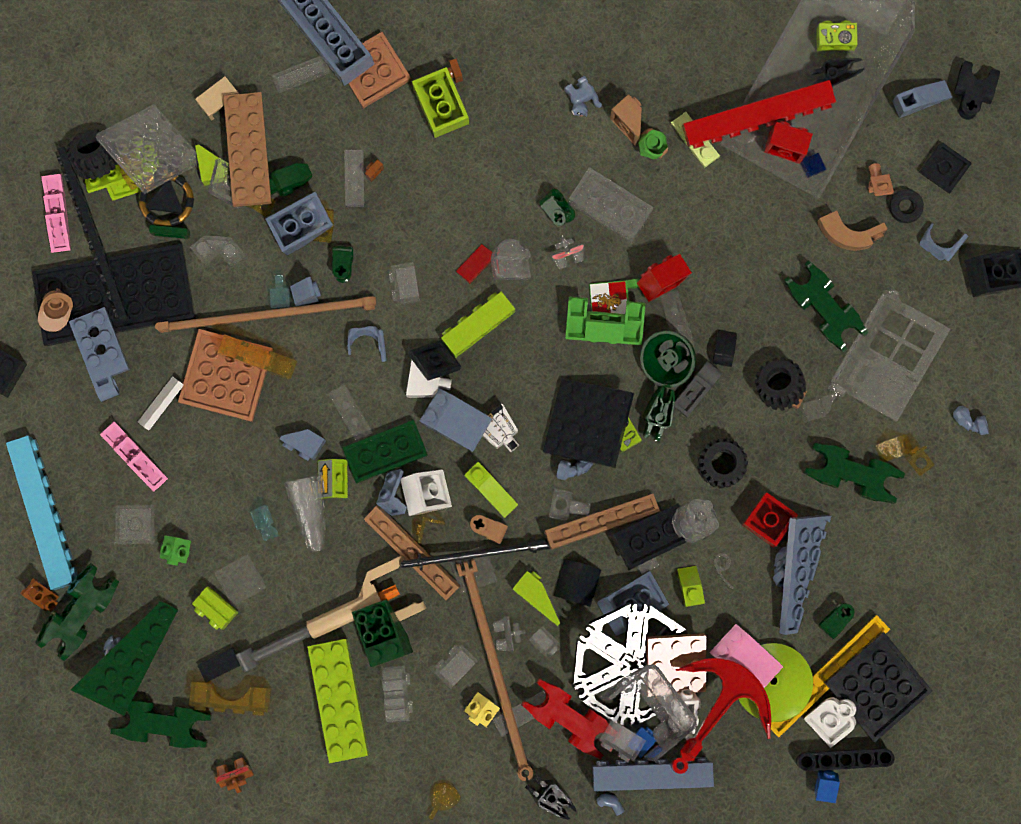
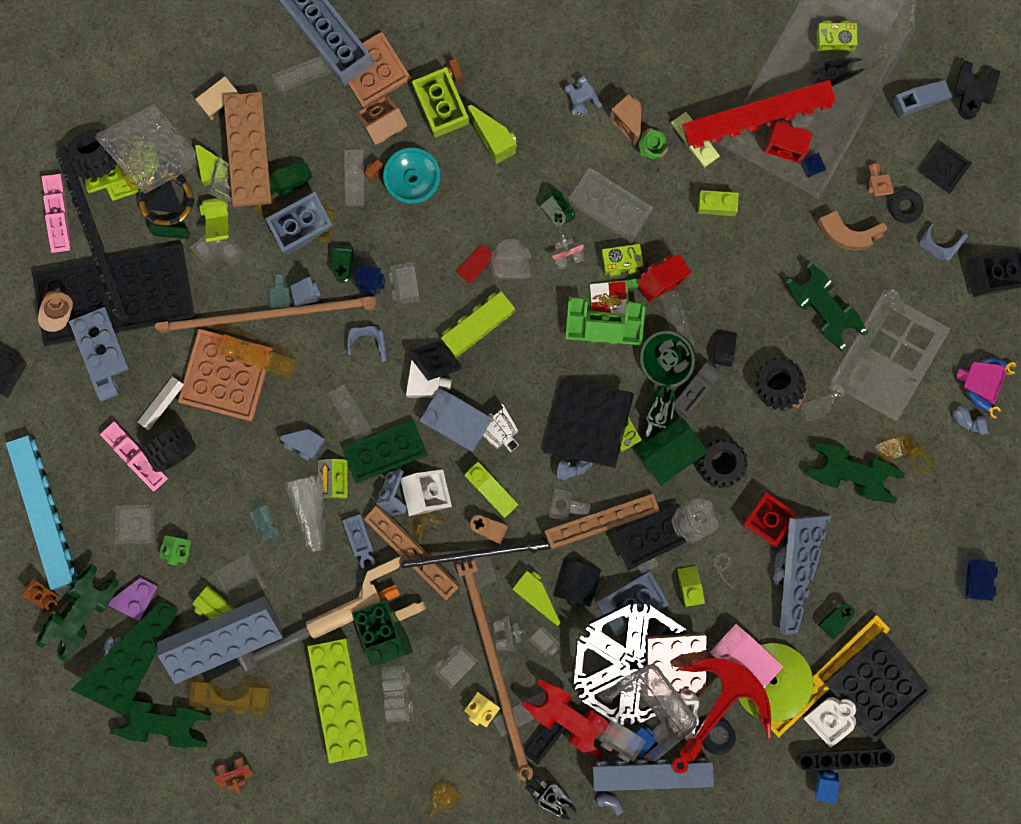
none -> medium lavender wing [108,578,159,621]
none -> black tyre [142,426,196,472]
none -> sand blue brick [157,596,283,684]
none -> lime door [200,197,229,242]
none -> sand blue plate [342,514,375,569]
none -> medium nougat slope [354,95,408,145]
none -> clear blue brick [355,265,386,296]
none -> teal dish [383,148,440,204]
none -> lime slope [468,105,517,164]
none -> black tile [524,721,566,765]
none -> lime brick [602,244,643,277]
none -> dark green slope [635,417,708,486]
none -> lime brick [698,190,739,216]
none -> black wheel [702,720,736,755]
none -> dark pink torso [957,357,1016,418]
none -> clear blue brick [965,559,998,601]

